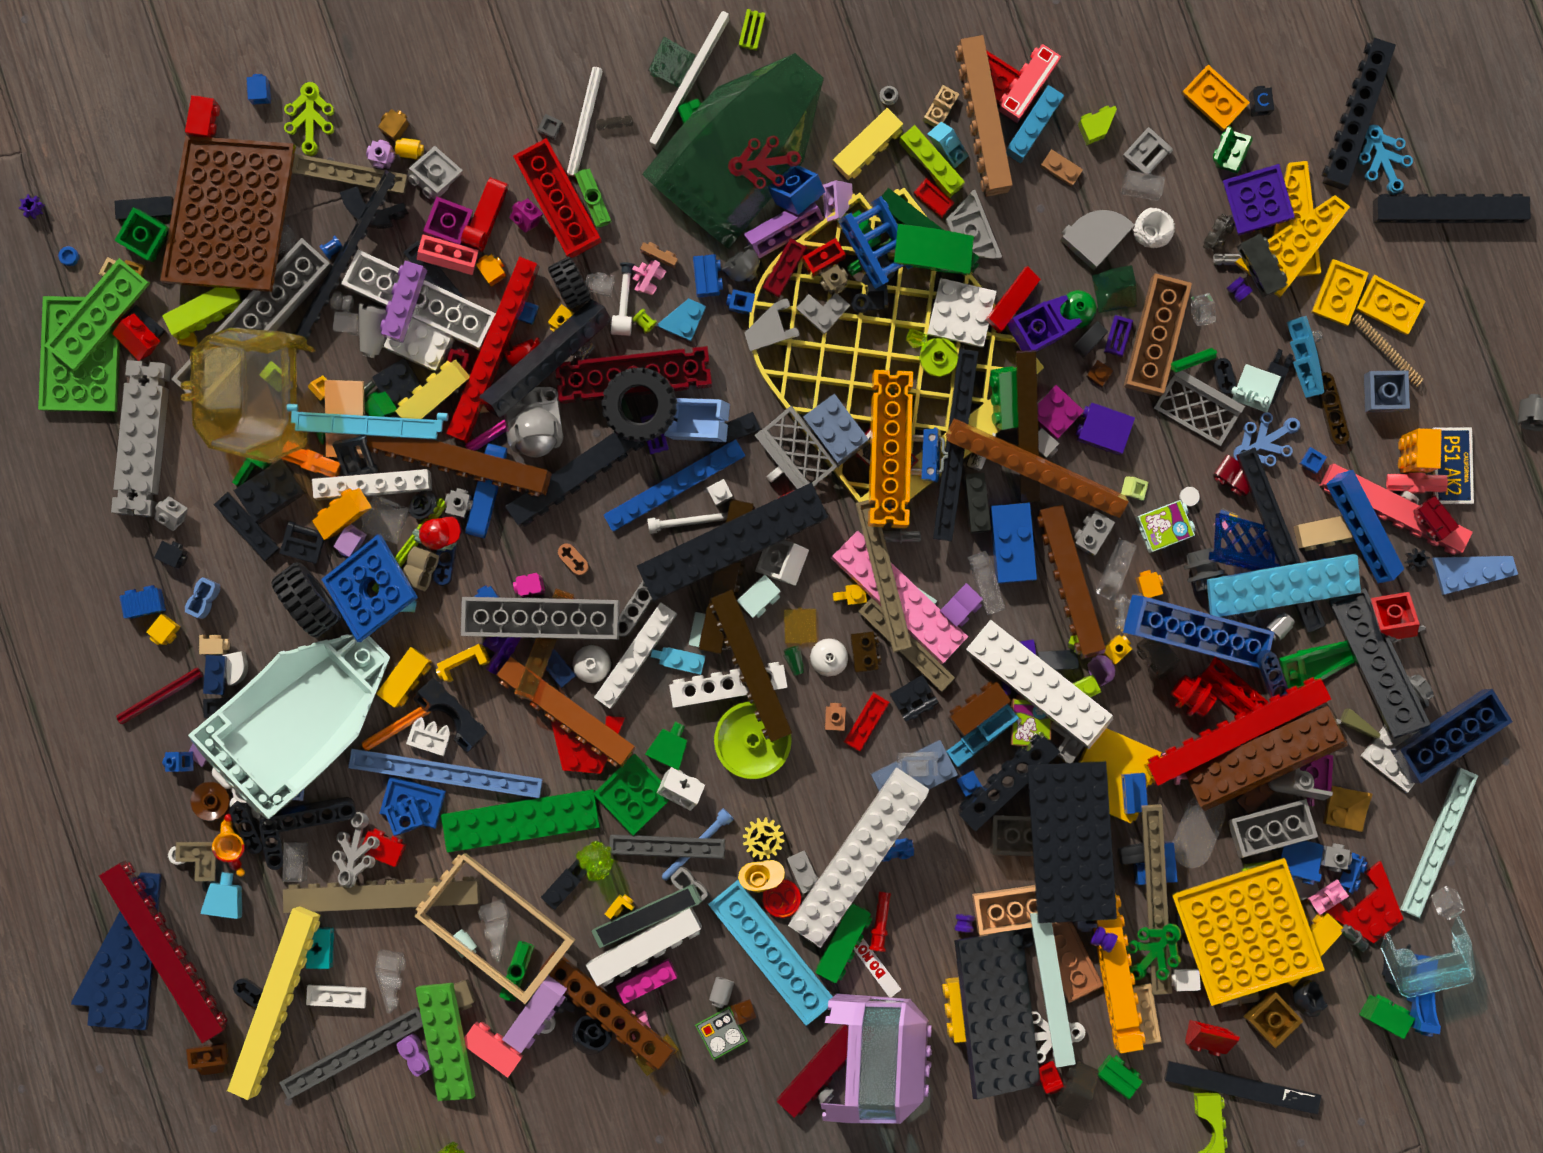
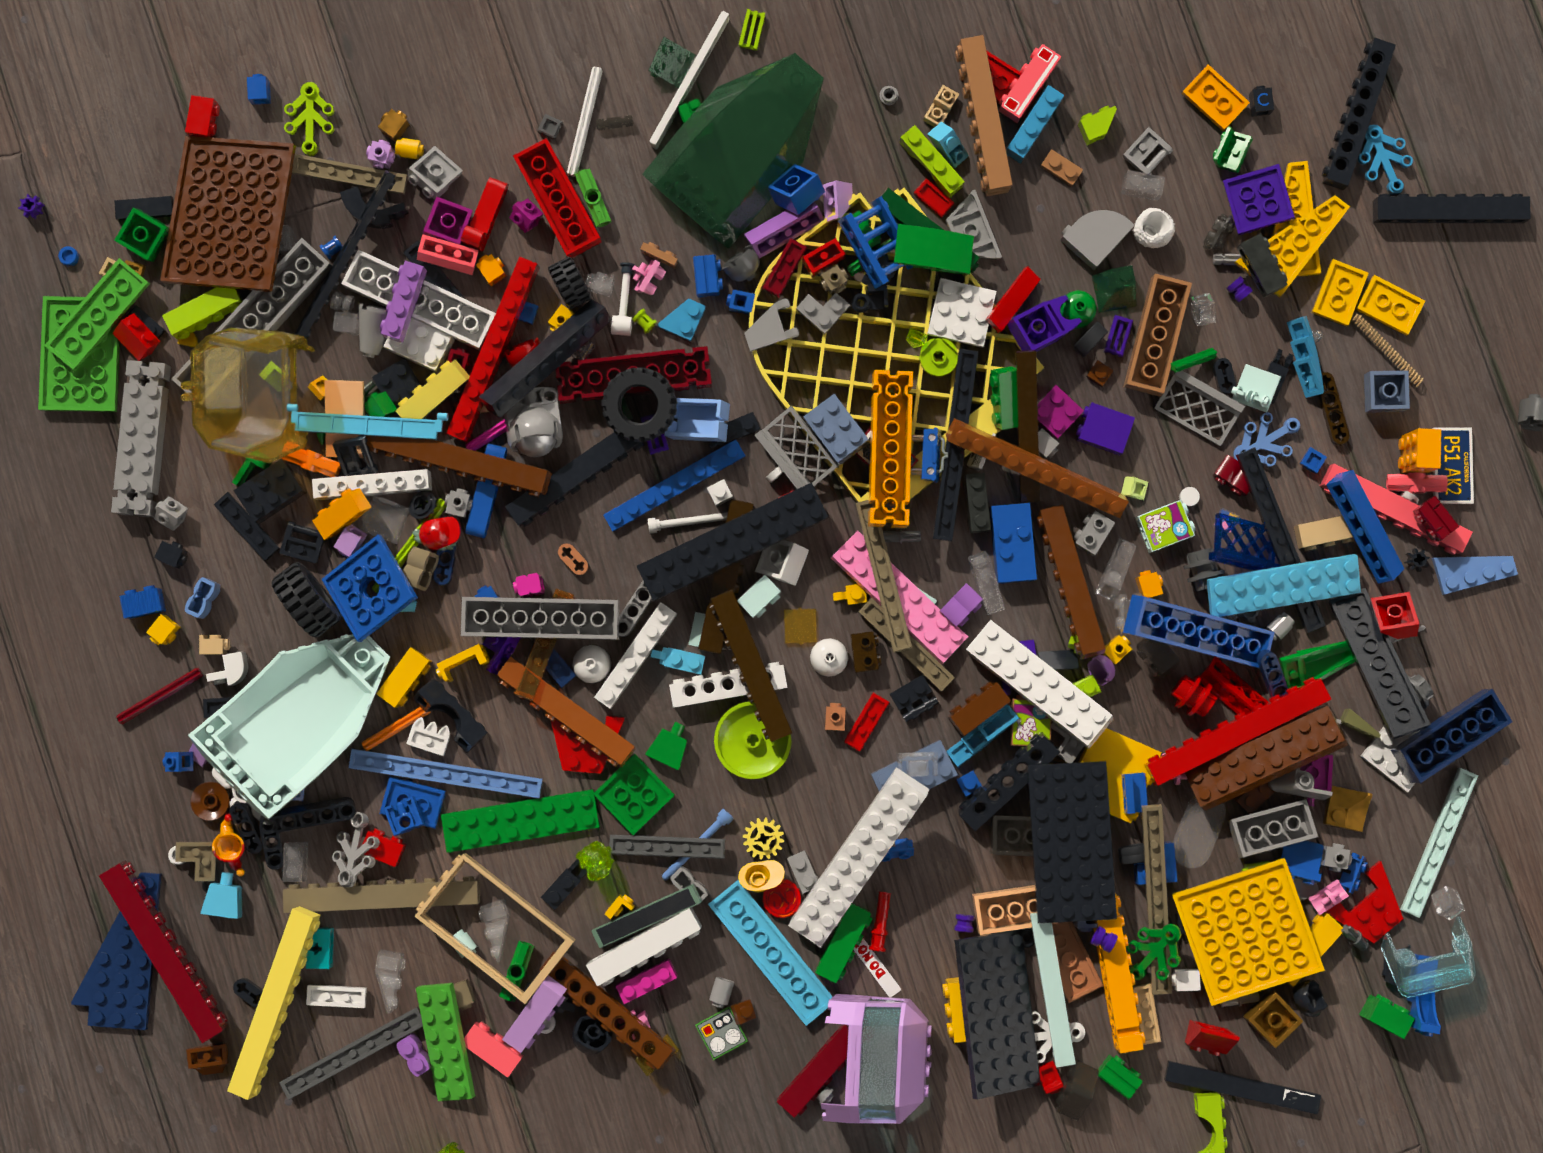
dark blue plate [203,655,227,695] -> none
white brick [657,767,705,811] -> none
dark red plant [728,136,801,189] -> none
dark green cone [783,646,804,675] -> none
light yellow brick [832,108,903,180] -> none

